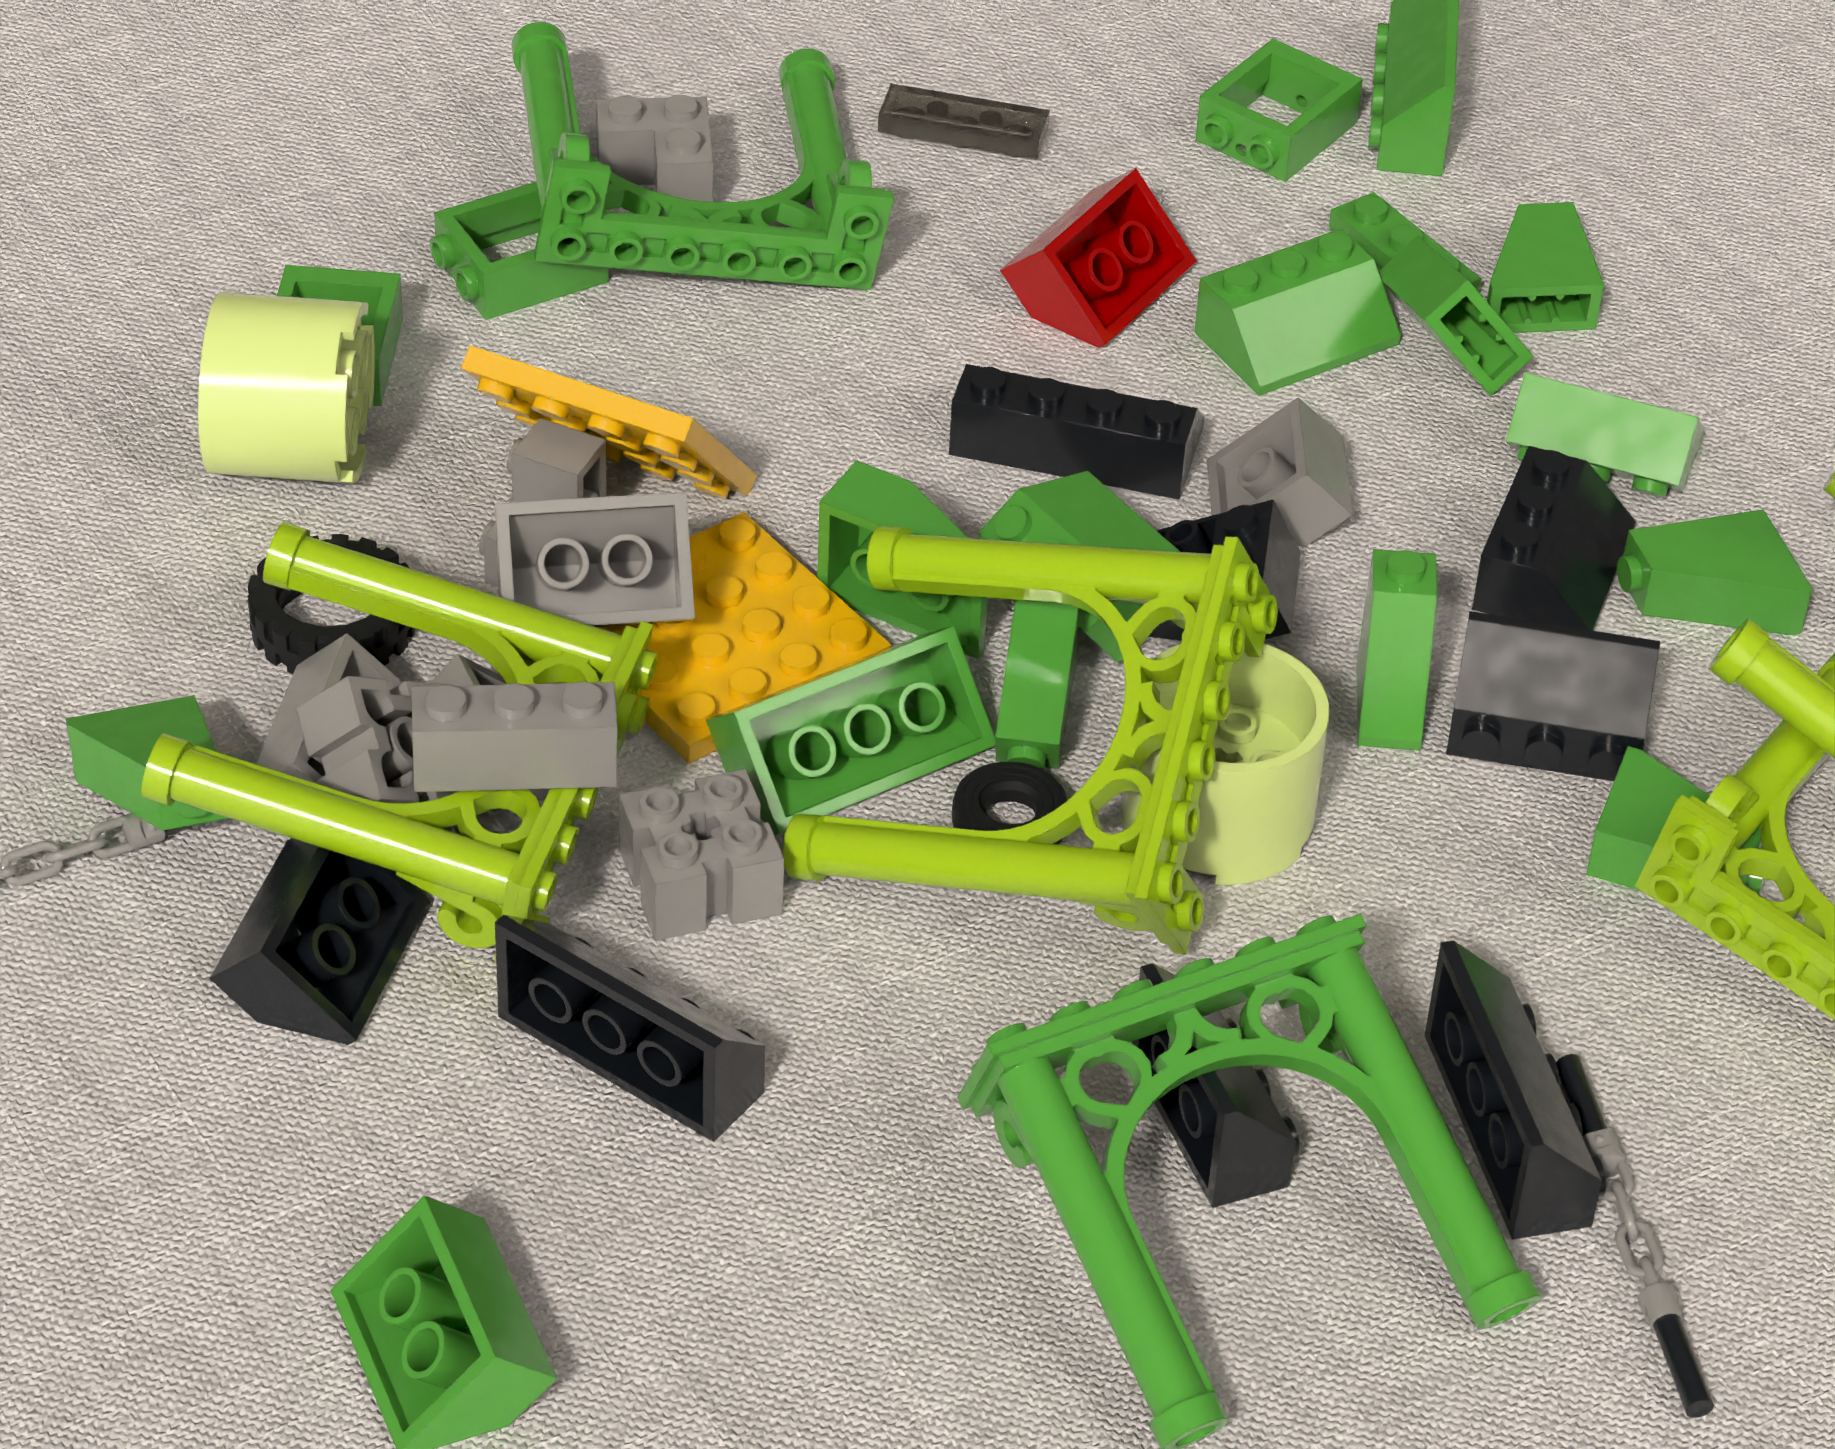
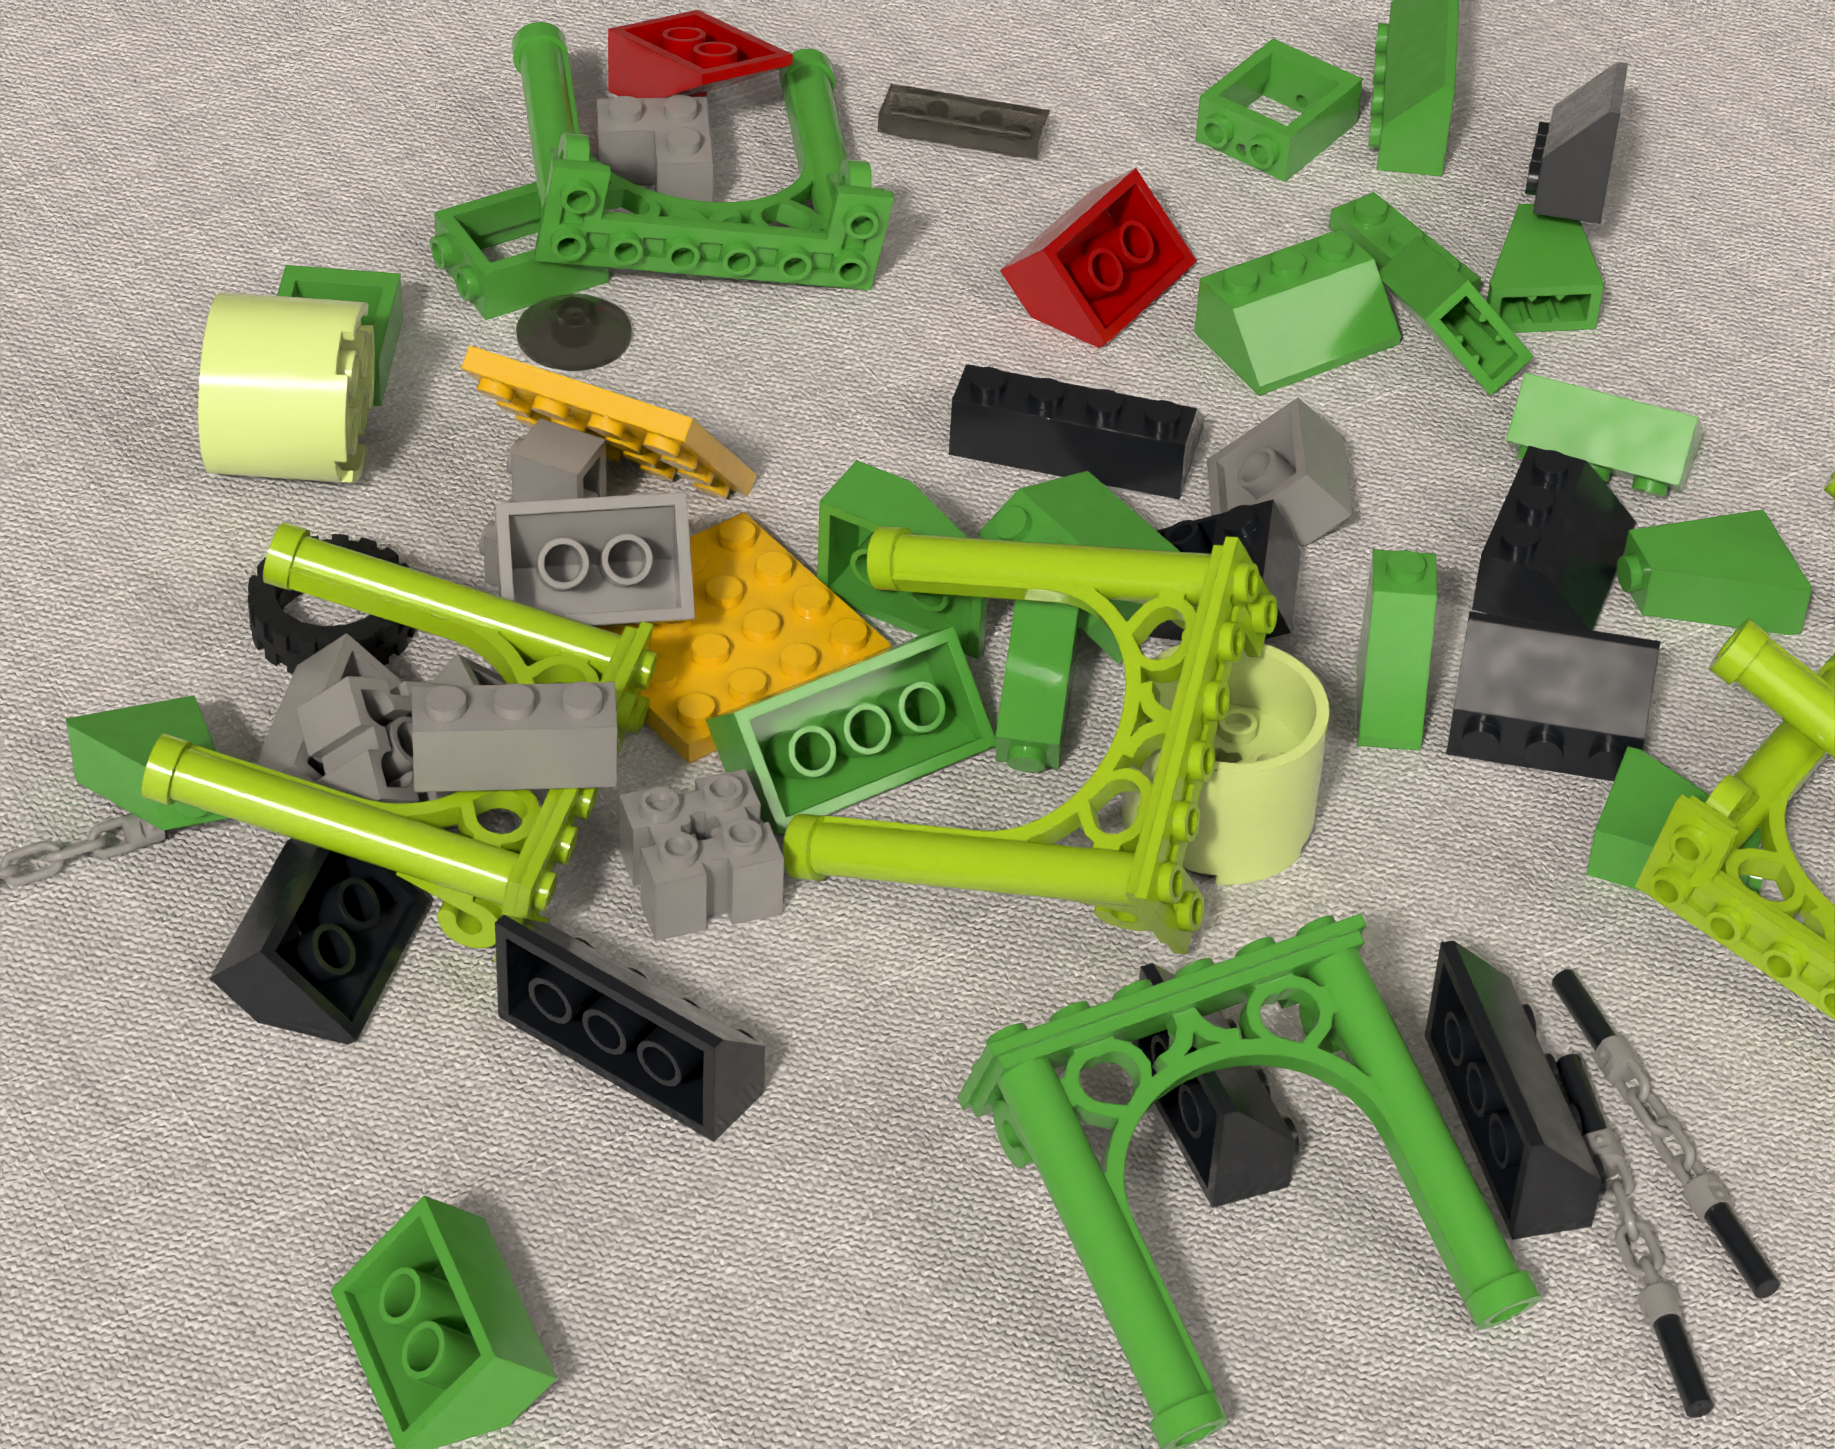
black tyre [952,762,1068,845] -> none
none -> clear smoke dish [516,294,632,371]
none -> red slope [608,10,793,98]
none -> black slope [1525,62,1628,224]
none -> piece [1551,969,1780,1299]

